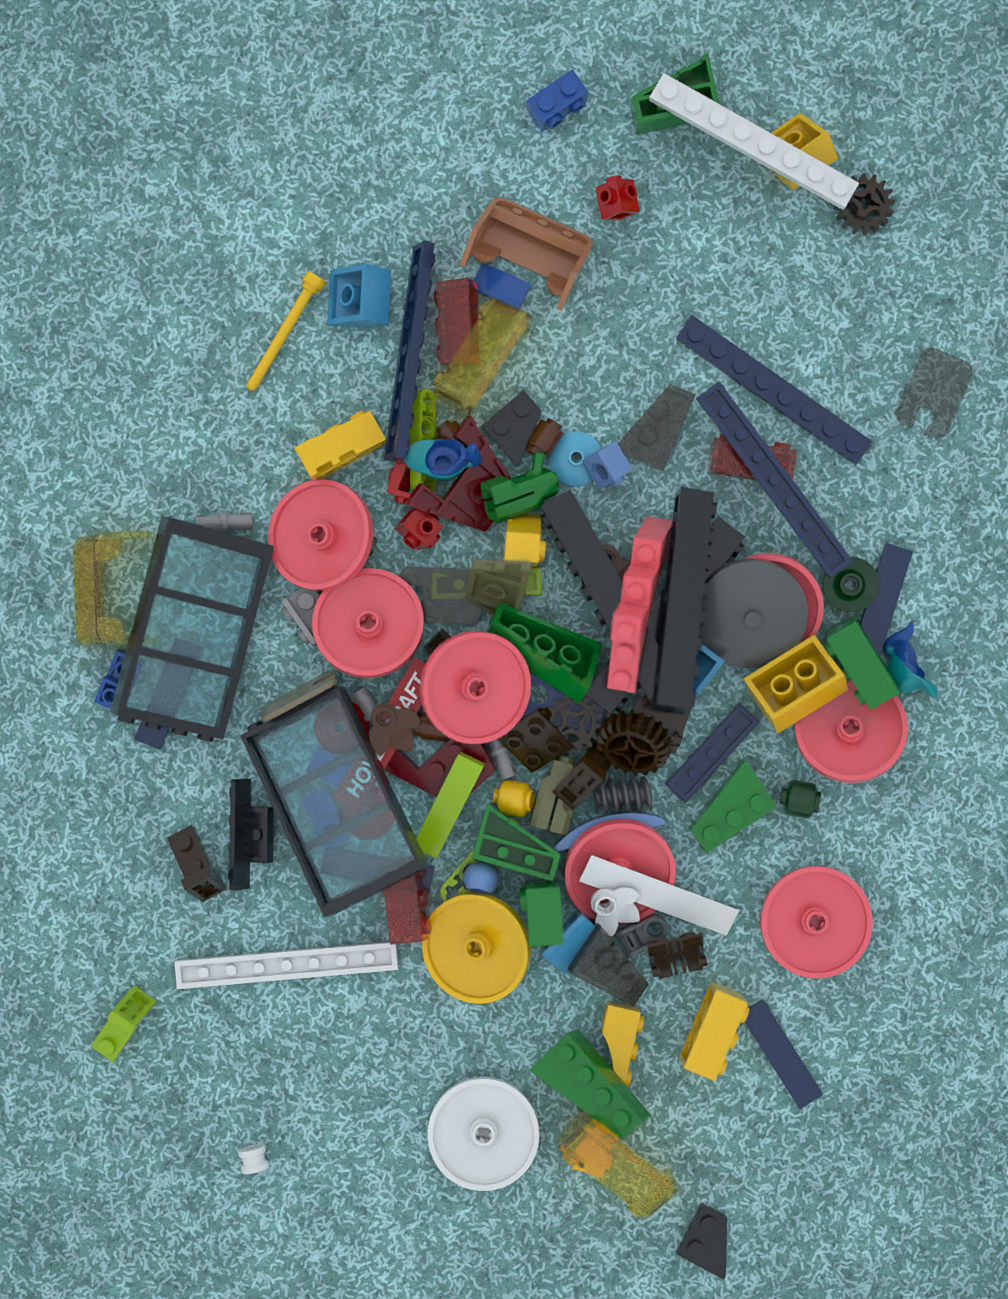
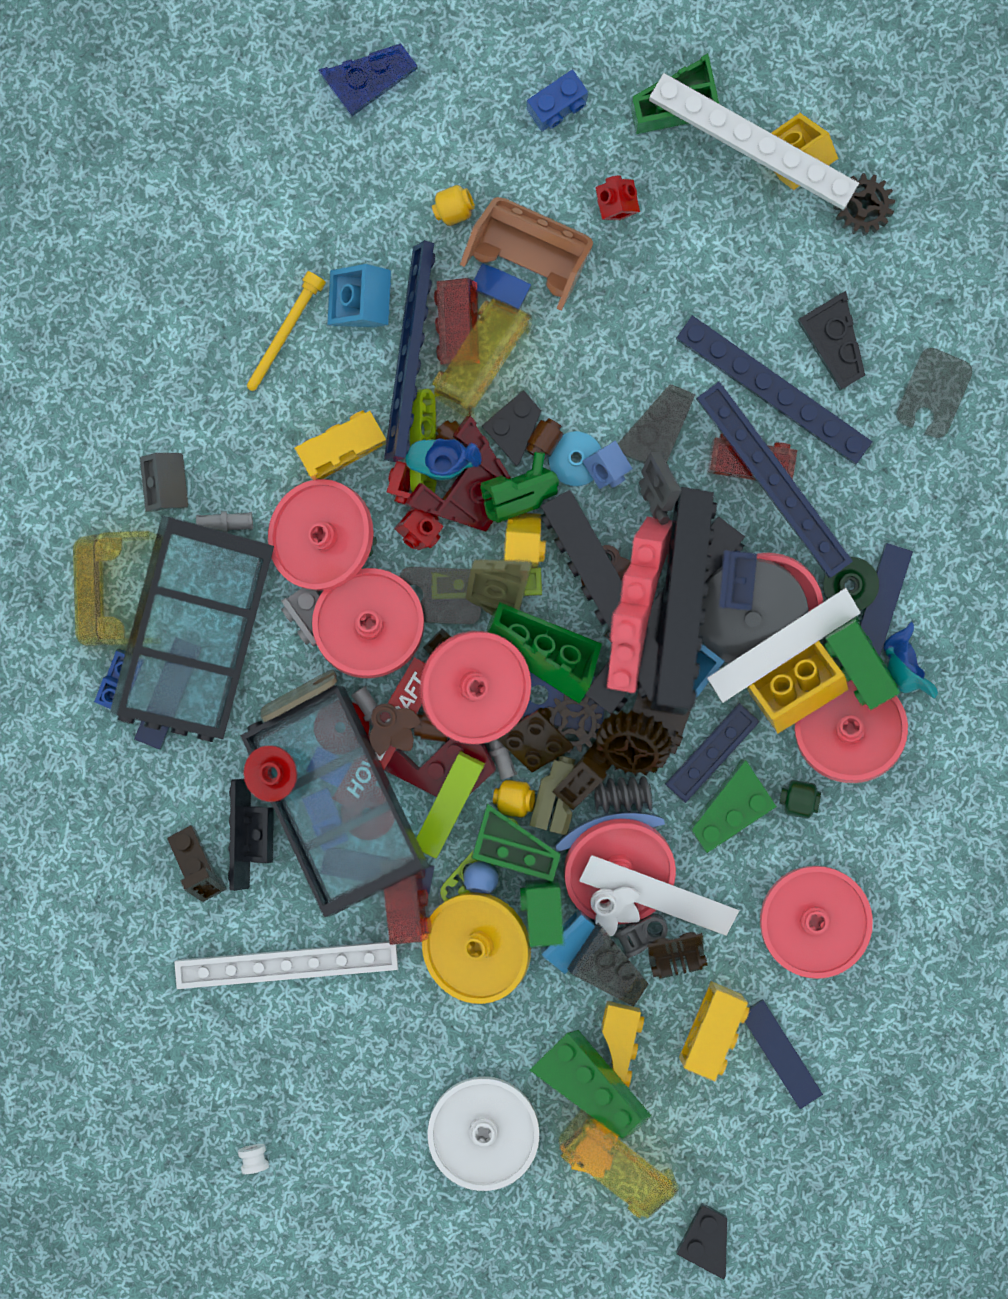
lime bracket [90,985,157,1062] -> none
none -> dark grey panel [140,453,188,512]
none -> red dish [244,745,297,802]
none -> clear blue wing [318,43,418,117]
none -> yellow head [432,185,475,226]
none -> dark grey plate [639,452,681,525]
none -> white sticker [708,588,861,703]
none -> dark blue hinge [719,551,757,610]
none -> black wing [797,291,865,391]

